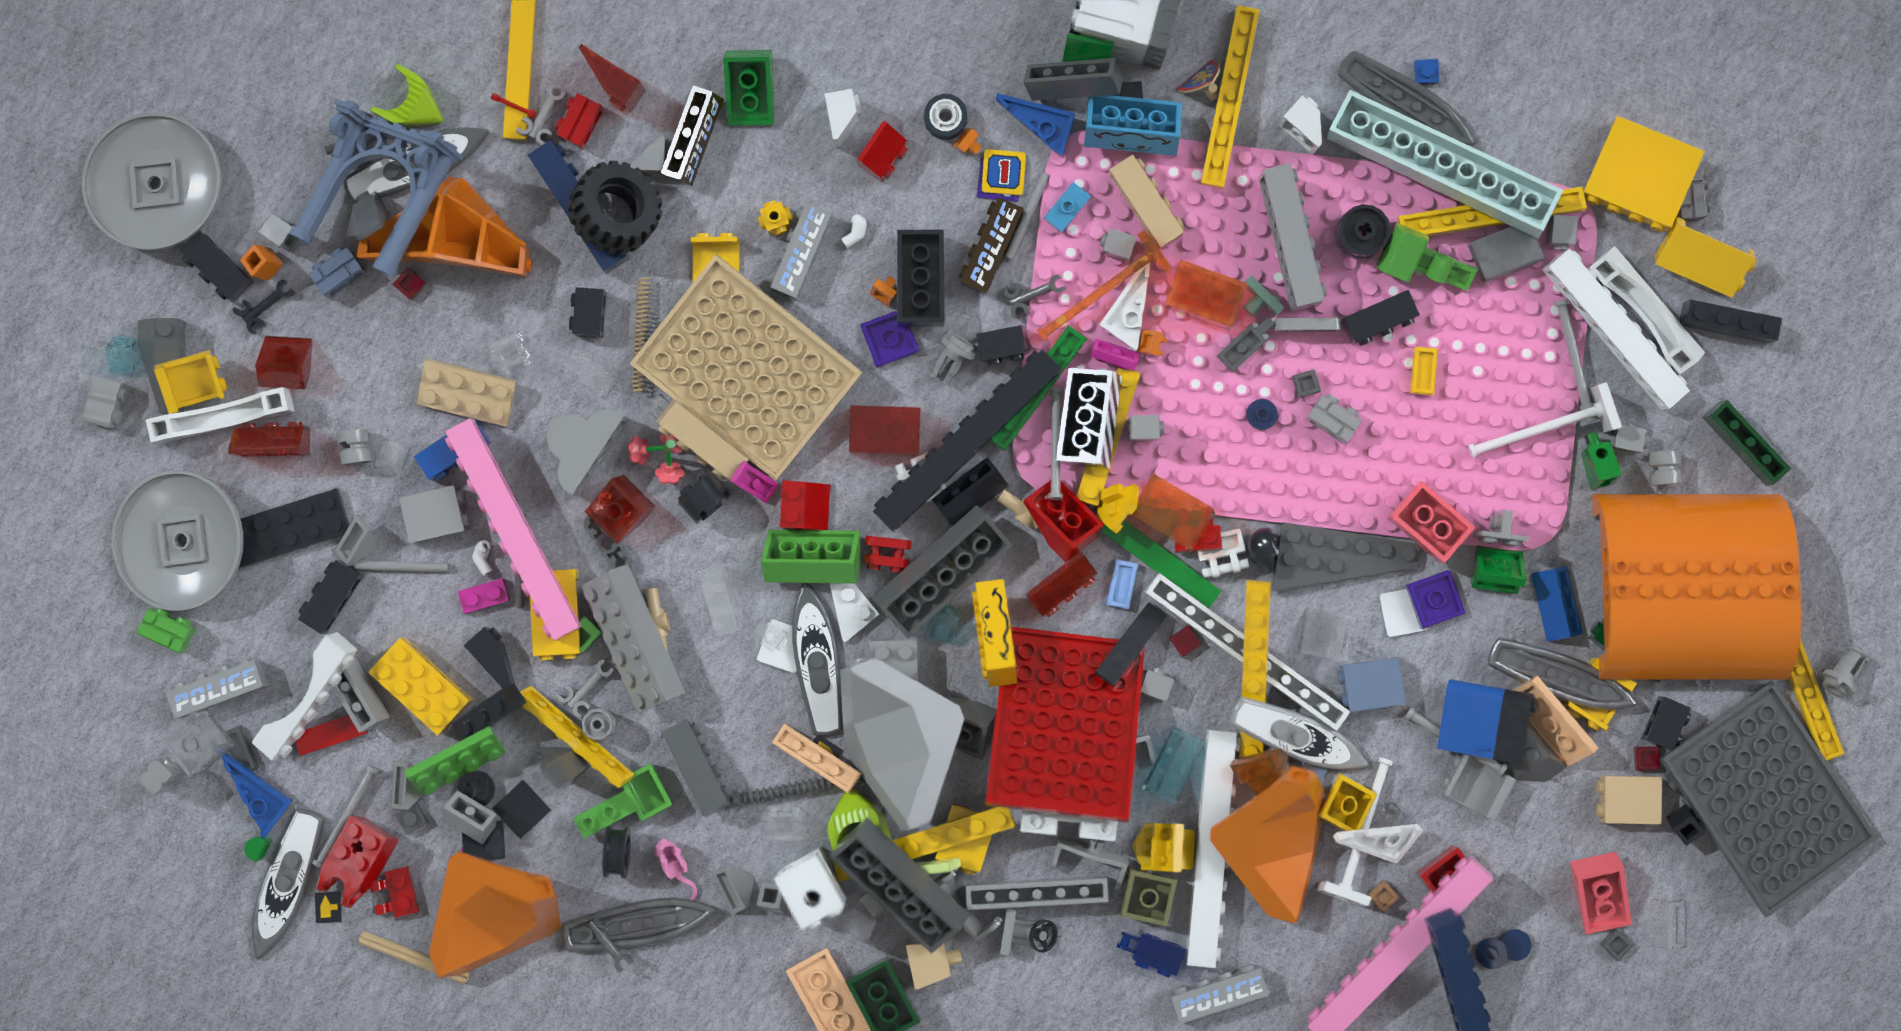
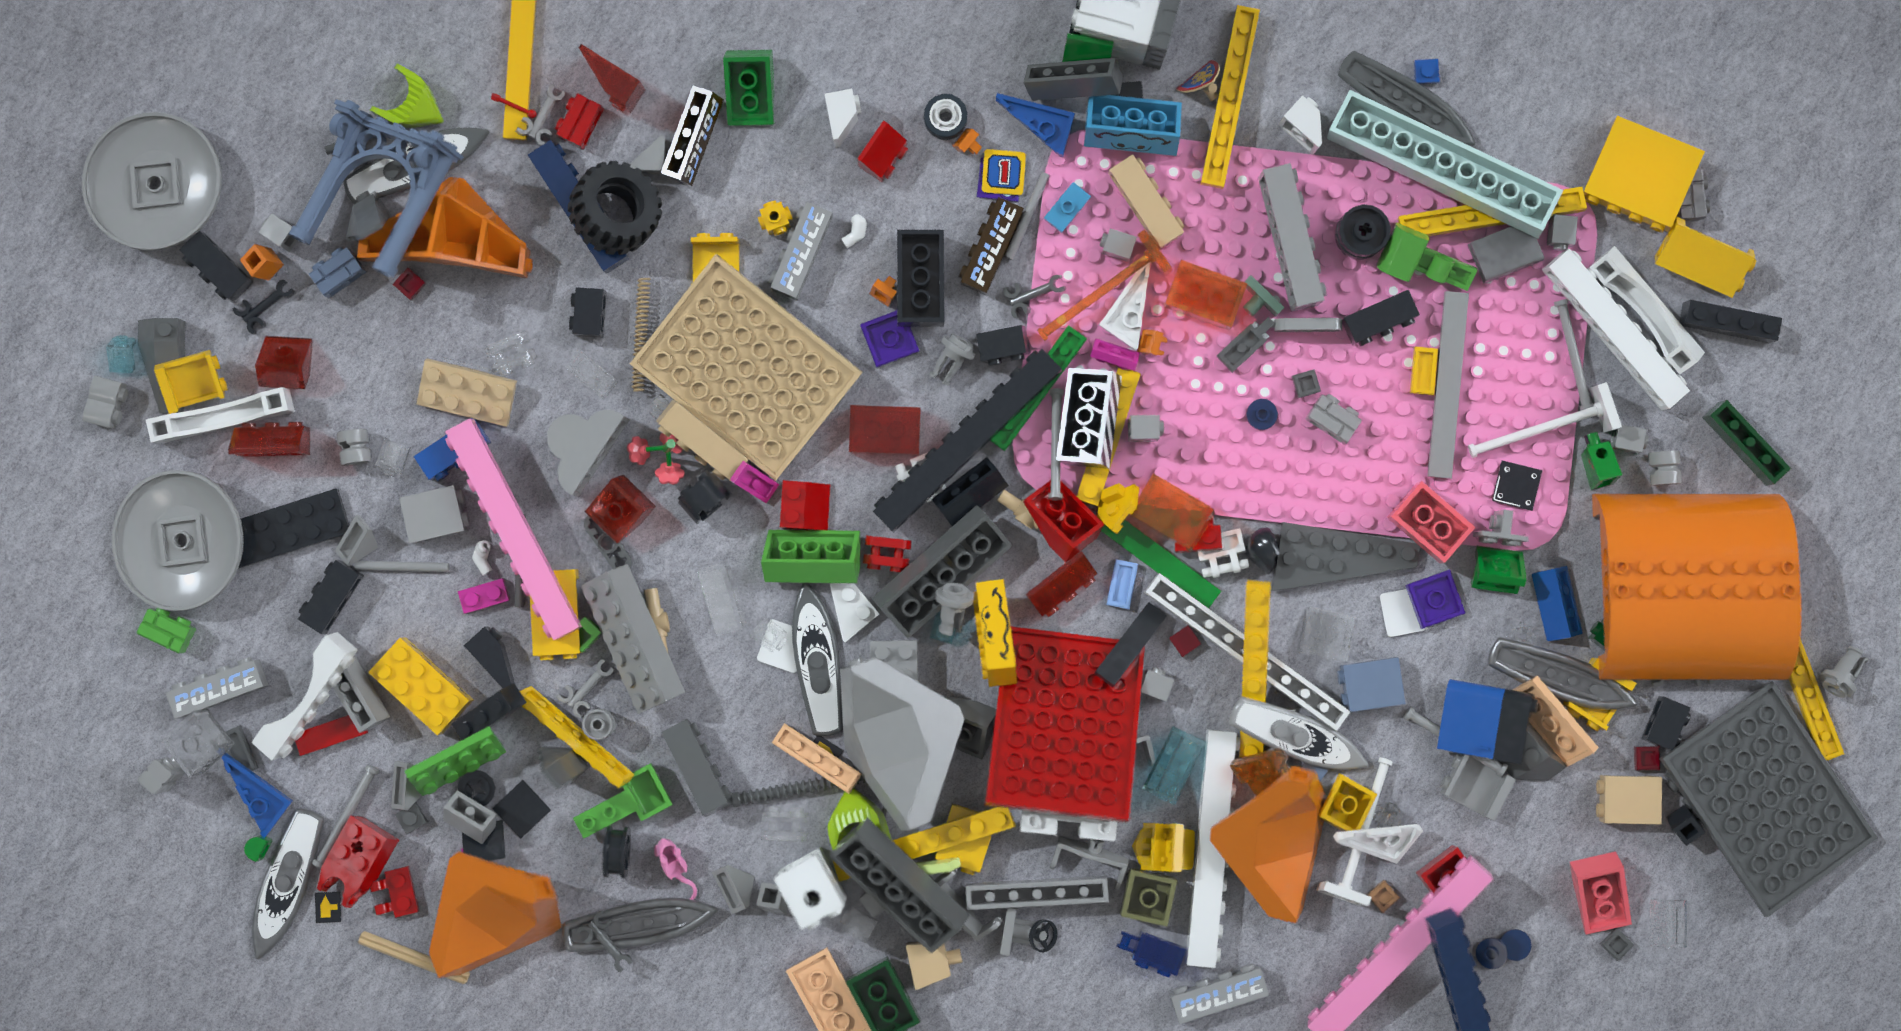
none -> light grey piece [935,583,974,636]
none -> light grey tile [1427,291,1469,479]
none -> black sticker [1492,460,1542,511]

